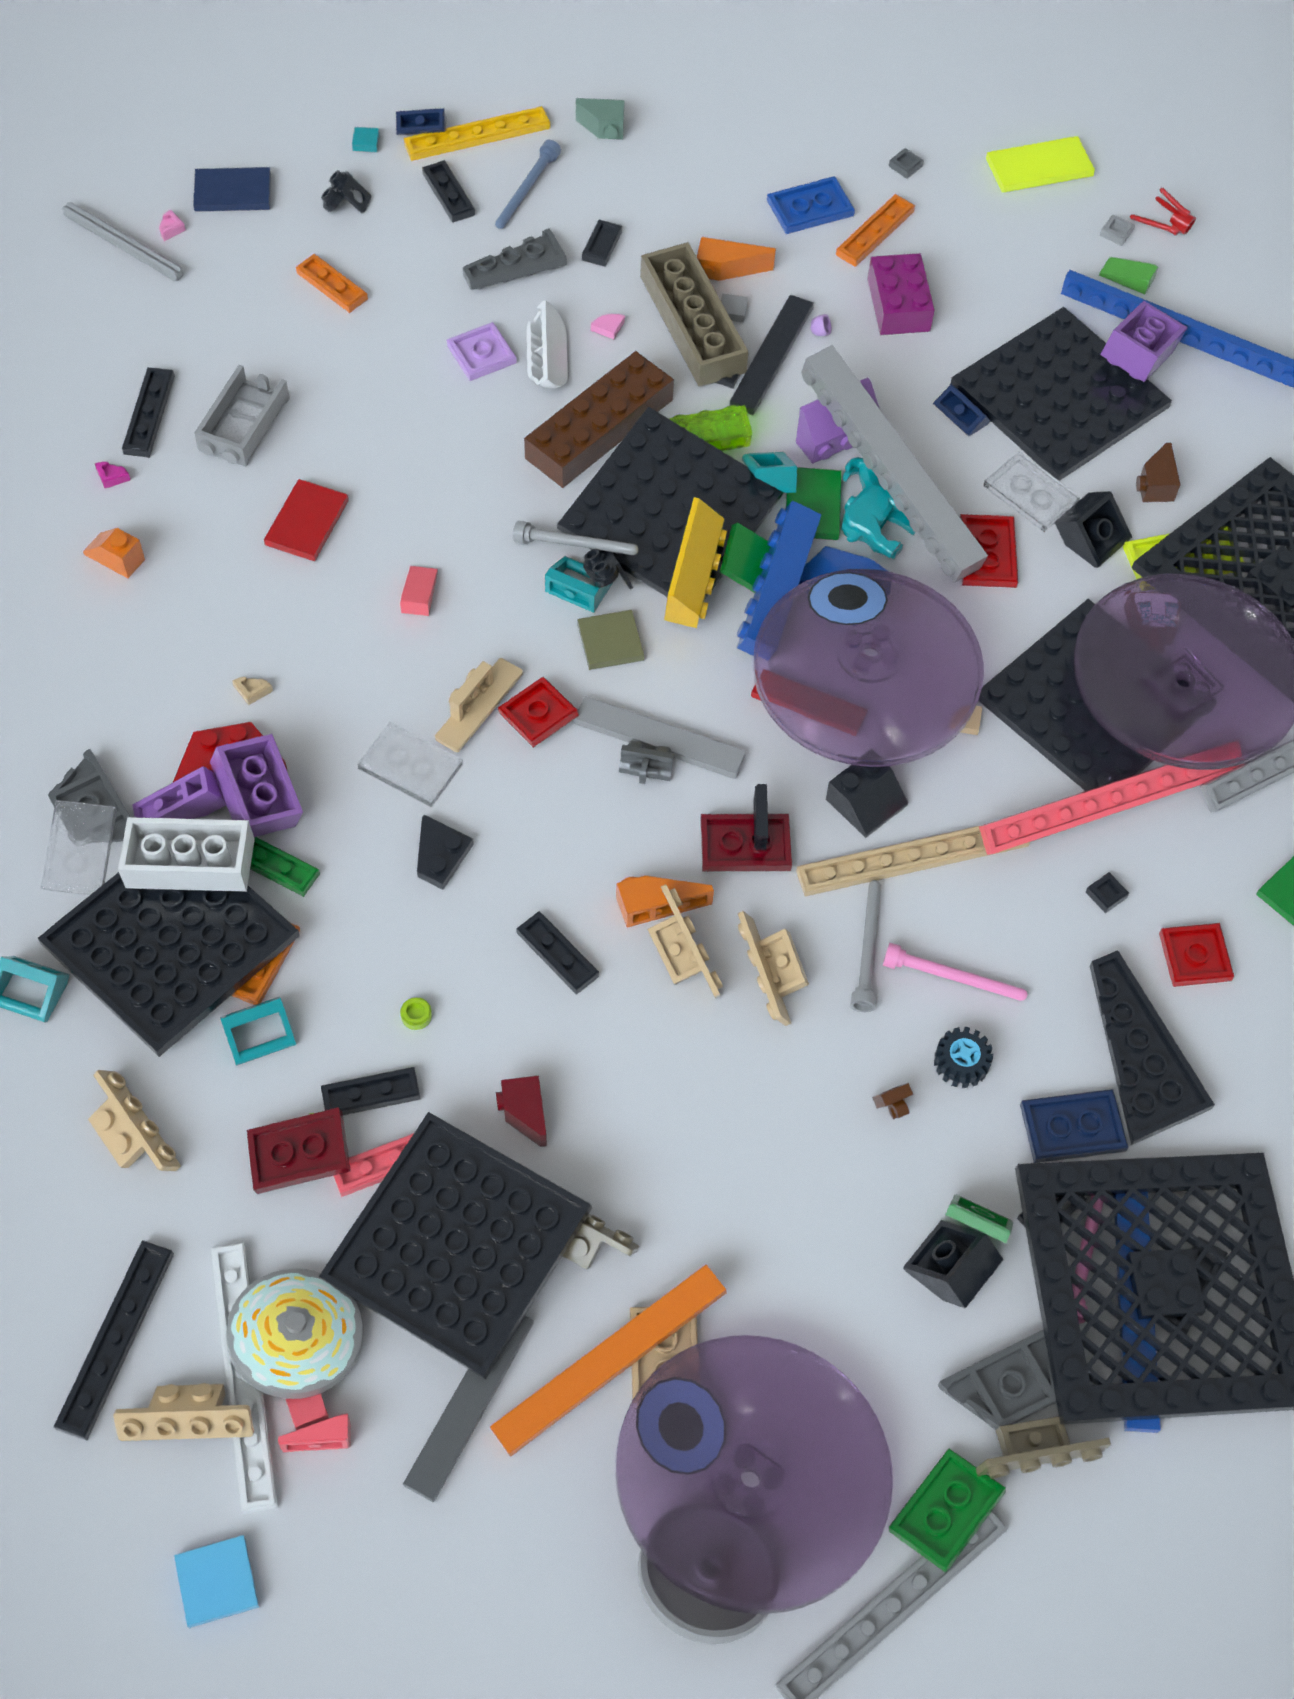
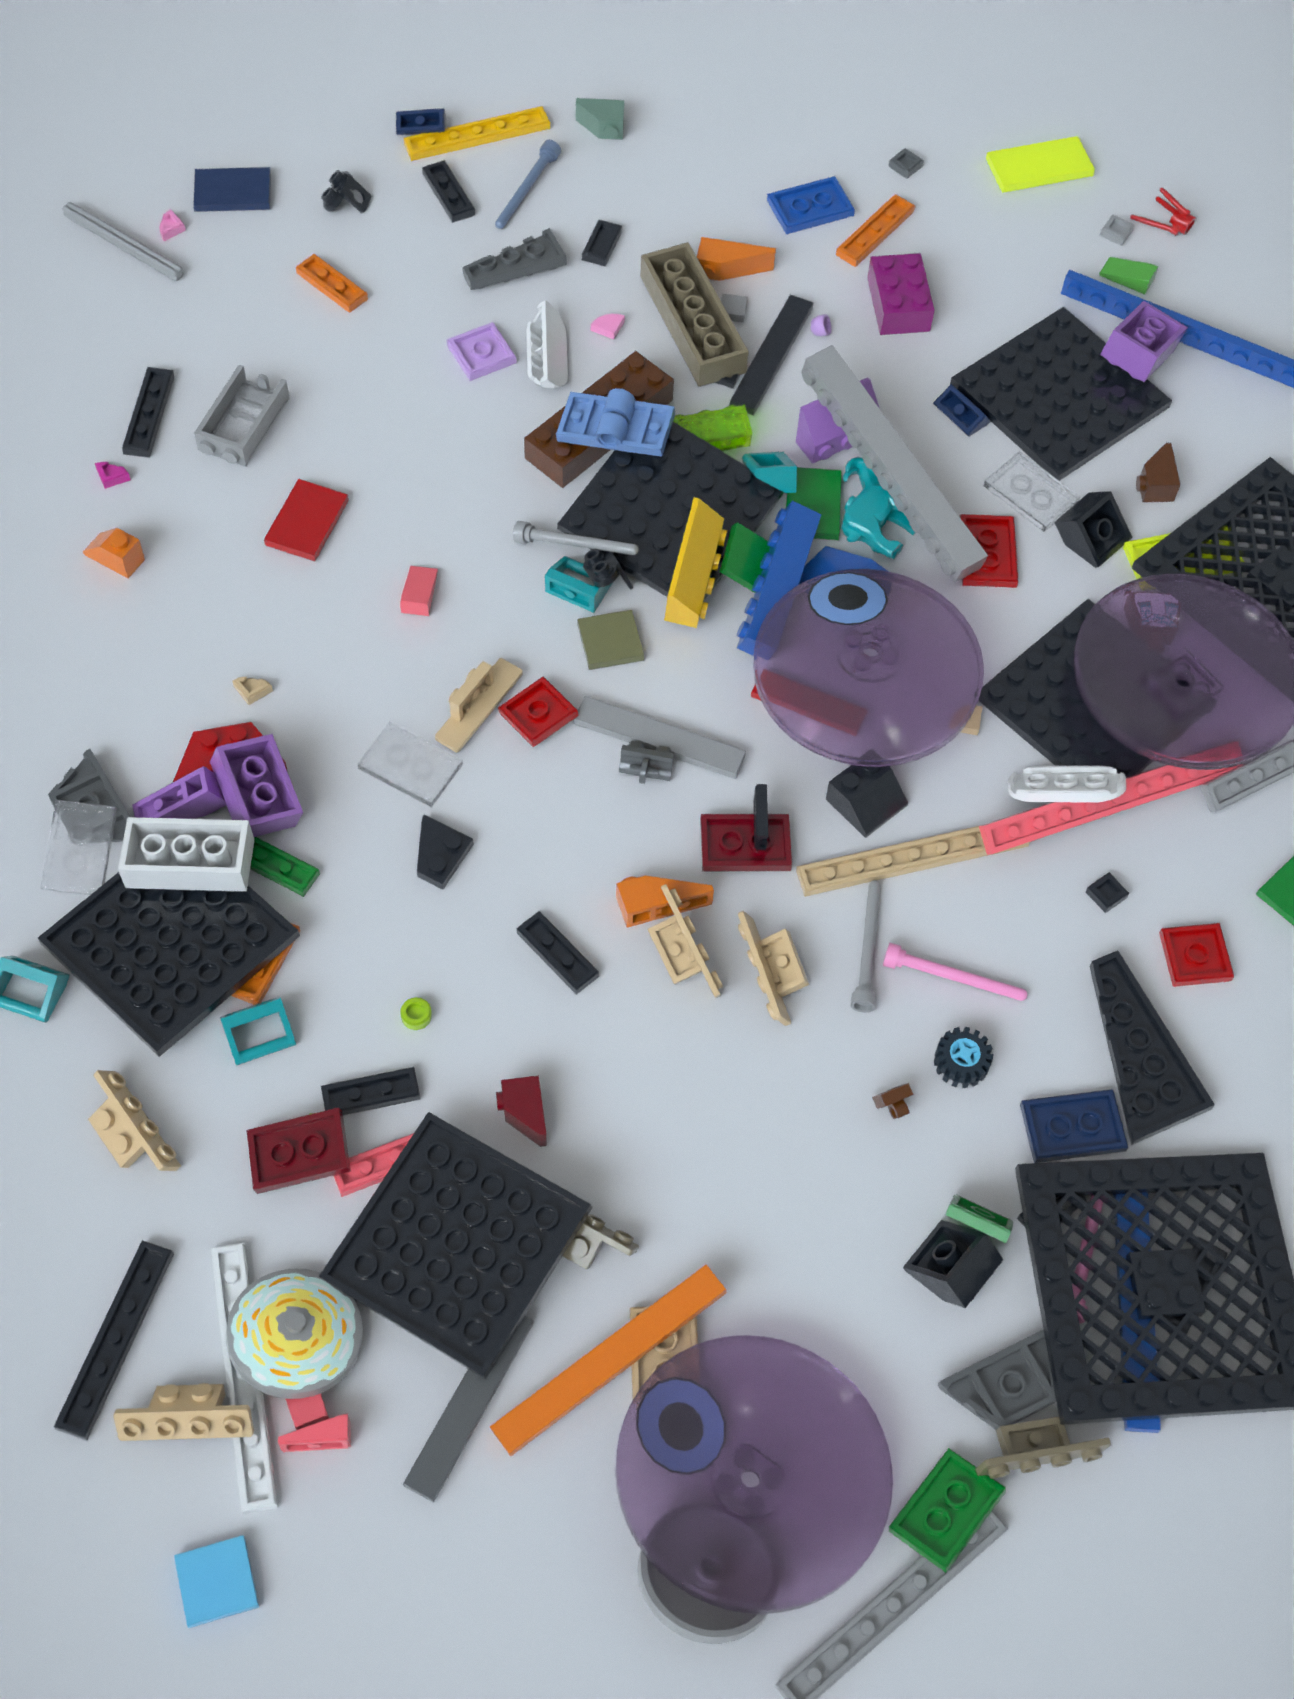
teal tile [352,127,380,152] -> none
none -> medium blue plate [556,389,675,457]
none -> white tile [1007,766,1126,802]

